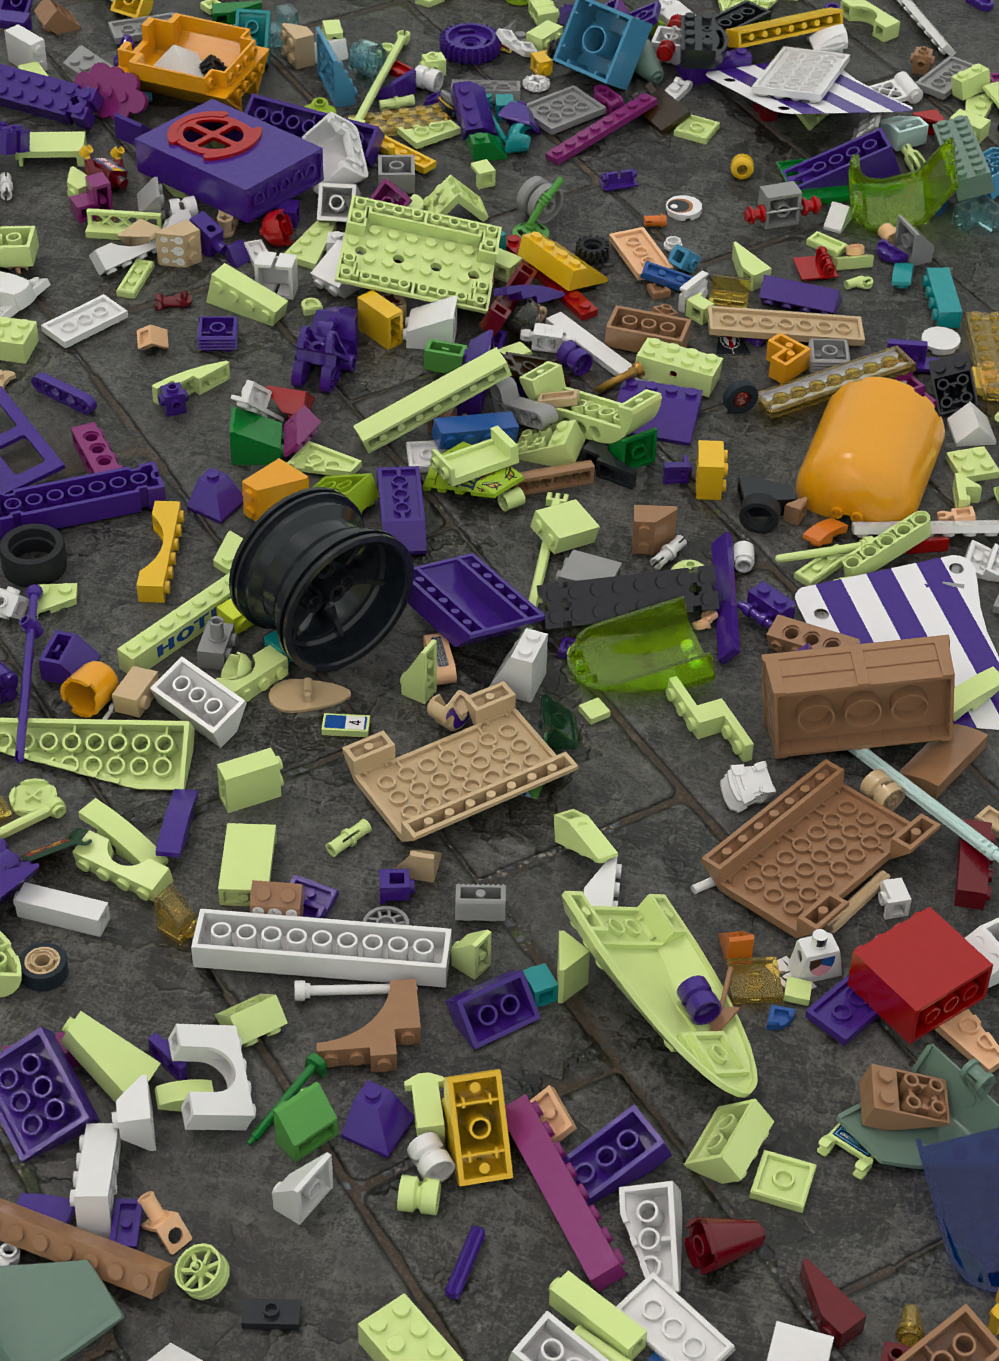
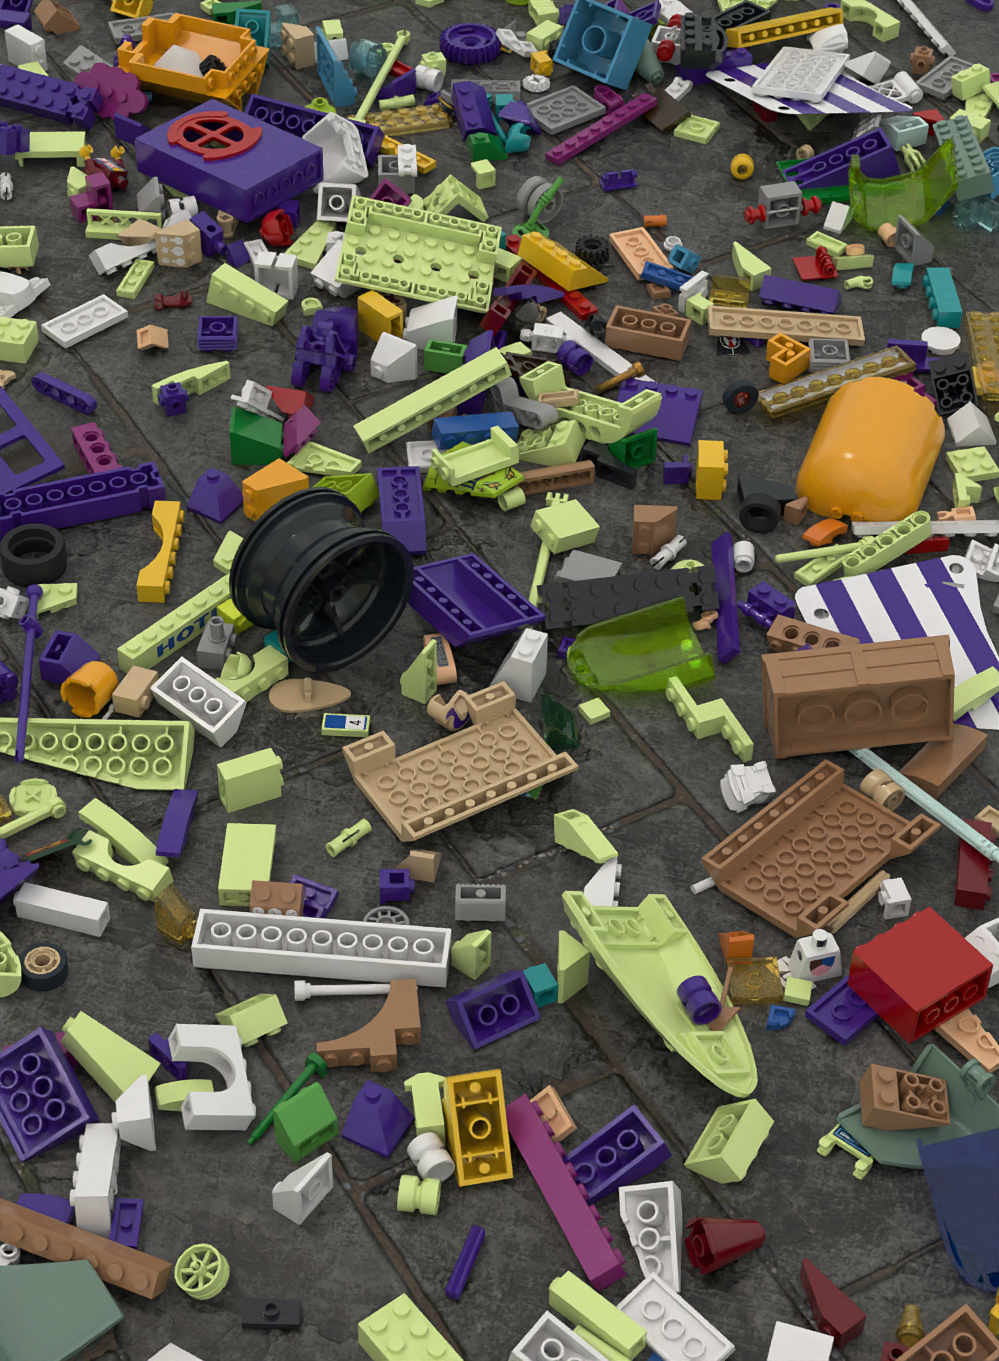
light nougat bracket [138,1191,192,1255] -> none
yellowish green wing [397,120,461,149] -> none
yellowish green brick [635,338,723,397] -> none
white tile [666,195,702,221] -> none
yellowish green tile [749,1150,816,1213] -> none
dark purple plate [876,238,909,263] -> none
none -> white slope [371,332,417,383]
none -> white plate [398,144,417,177]
none -> black axle [584,313,607,340]
none -> tan bush [796,145,814,159]
none -> white slope [844,51,890,84]

